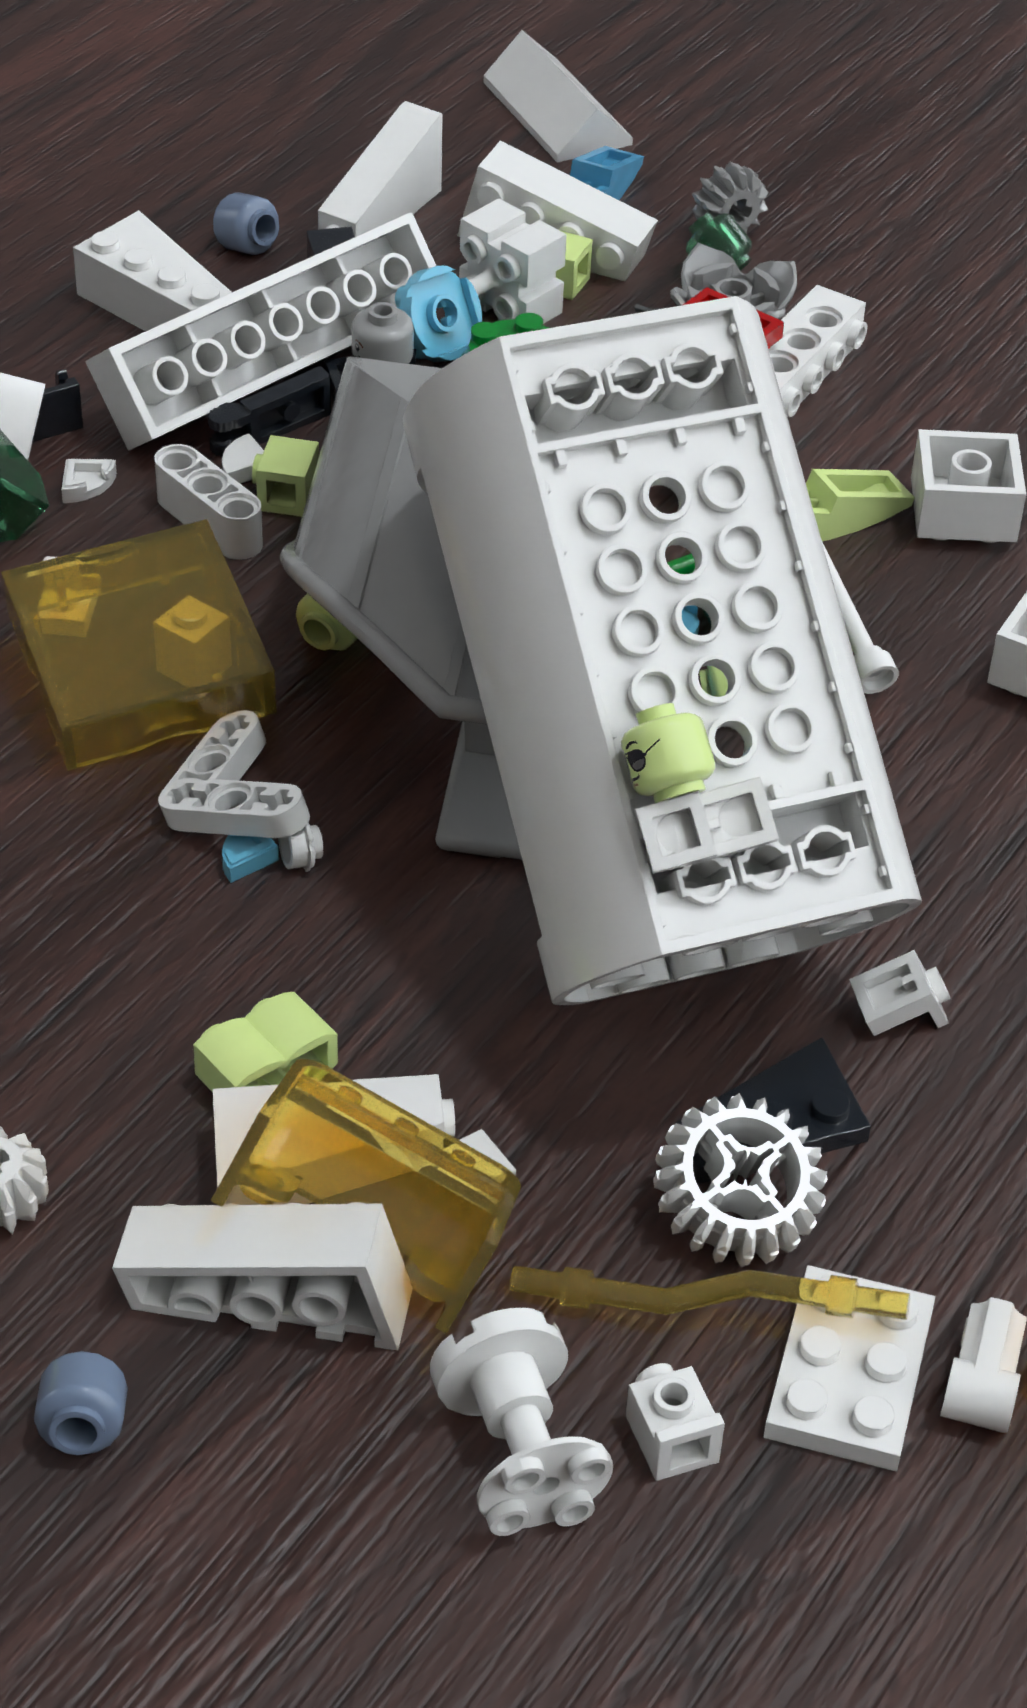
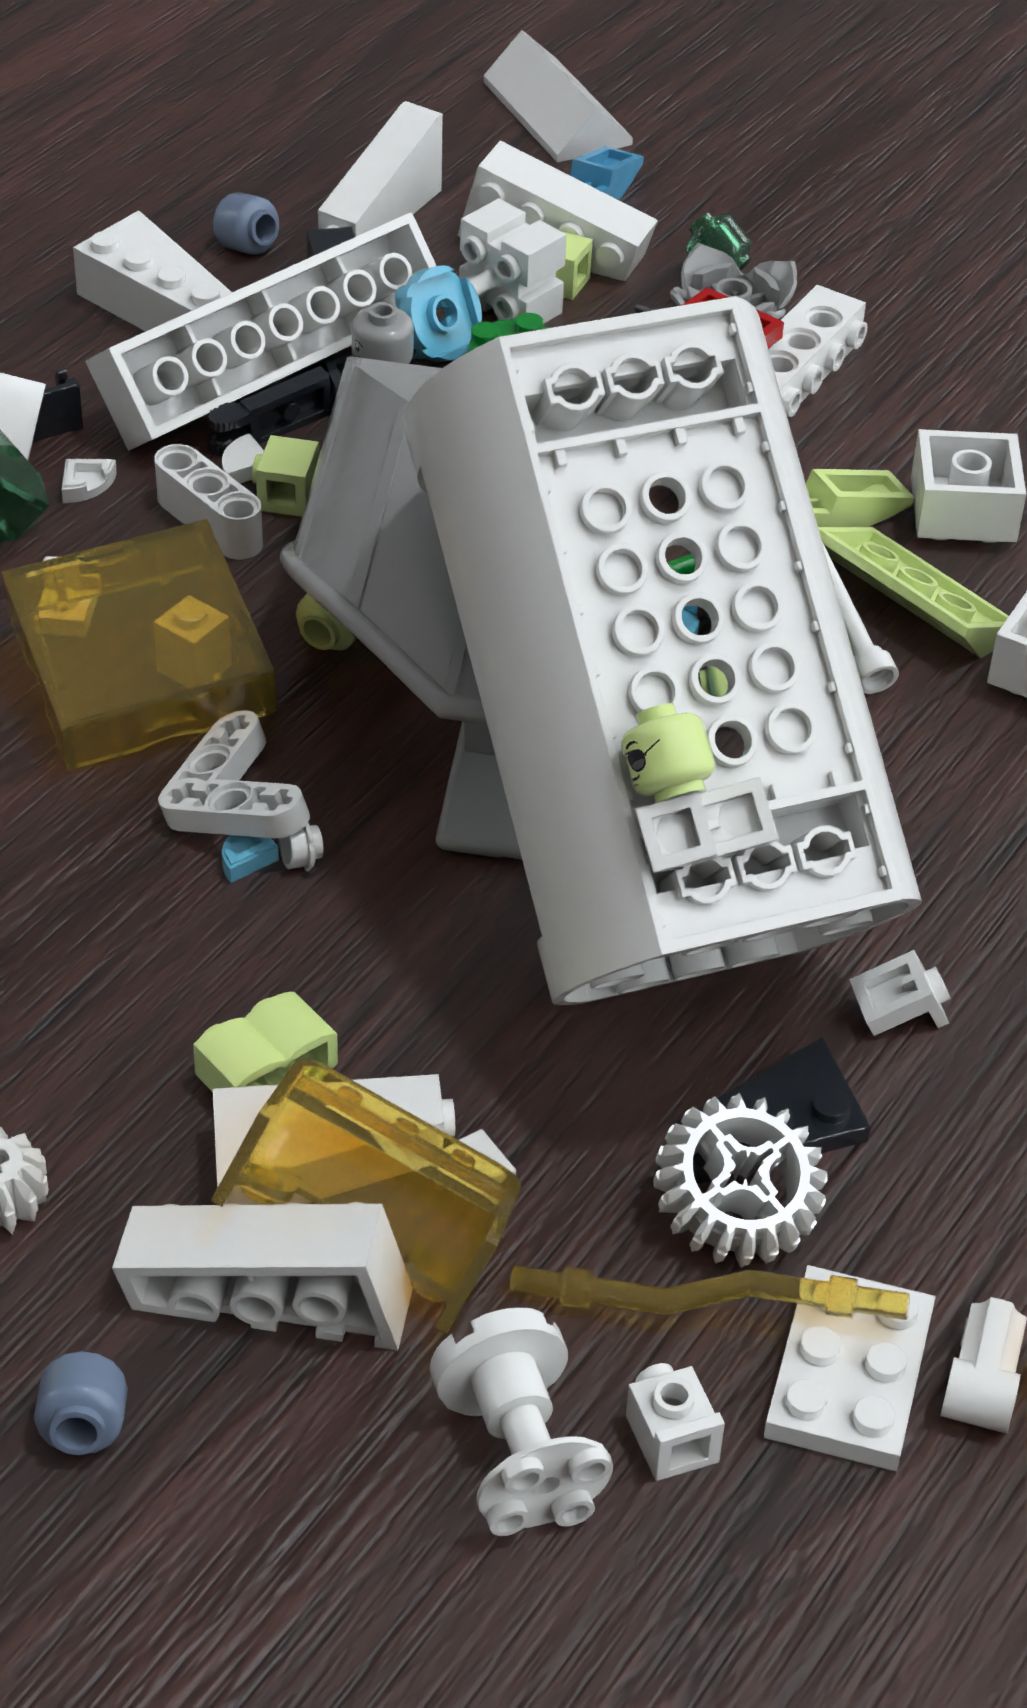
light grey gear [692,161,769,242] -> none
none -> yellowish green slope [818,527,1009,658]

